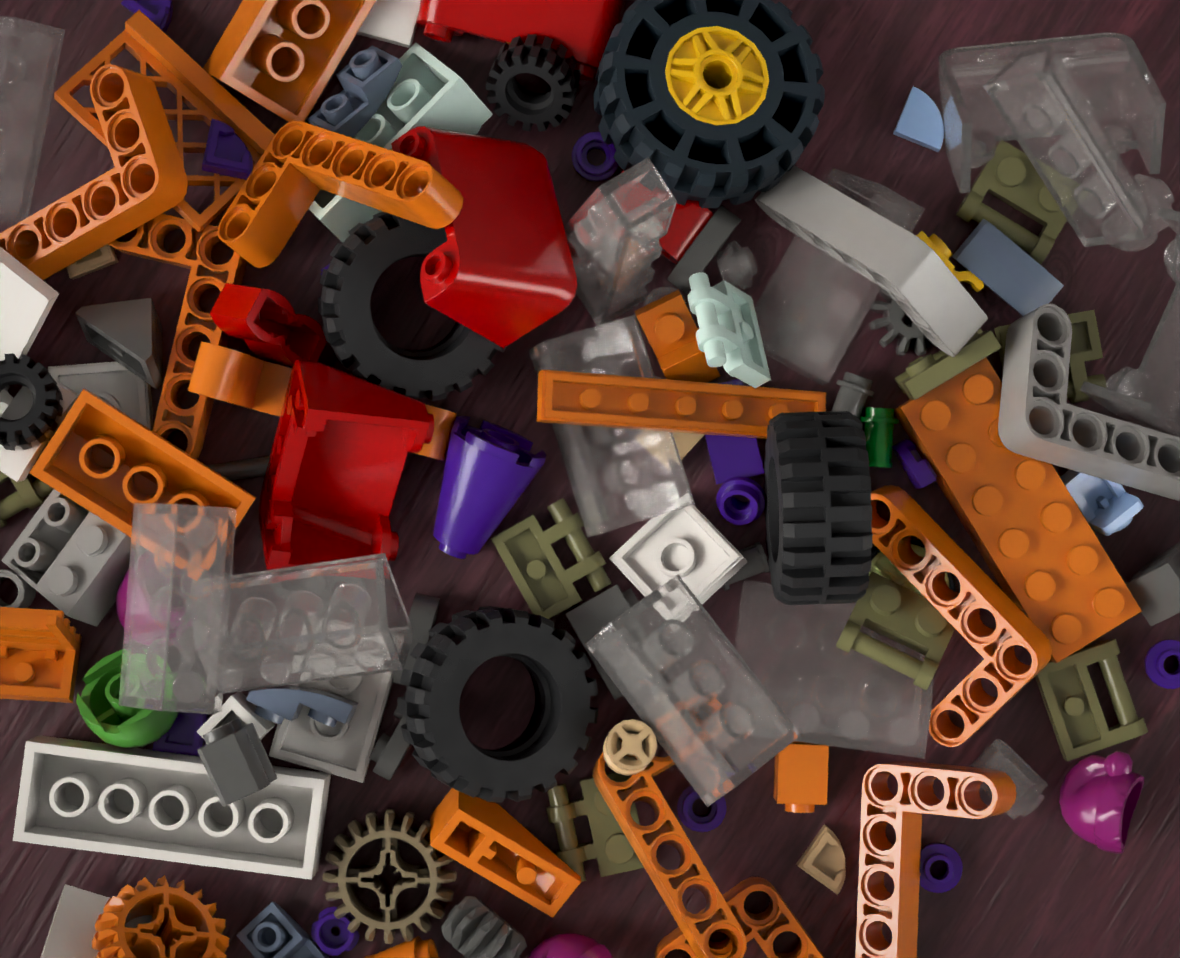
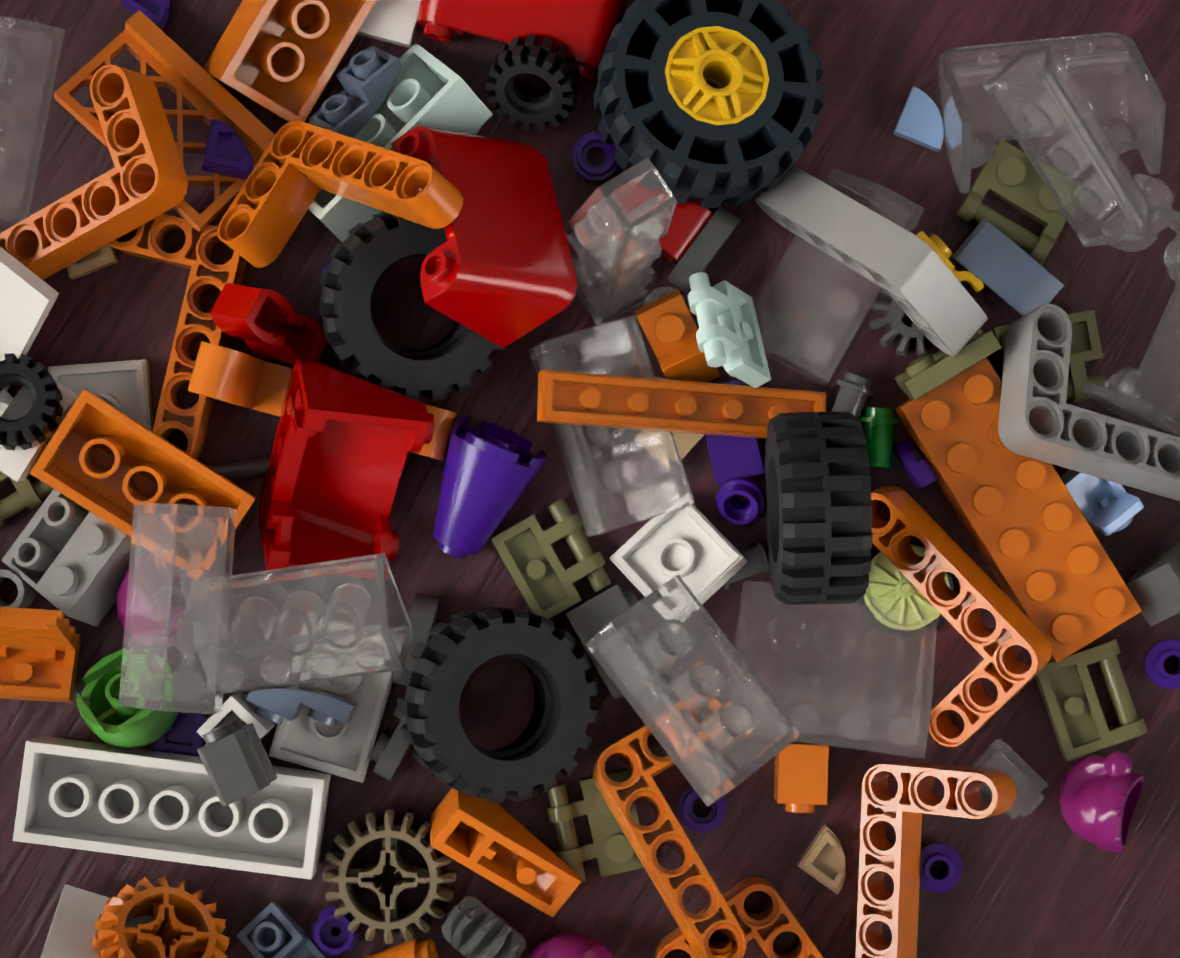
dark grey slope [75,298,163,389] -> none
tan wheel [603,719,657,776] -> none
clear plate [717,241,758,289] -> none
olive plate [835,572,955,691] -> none

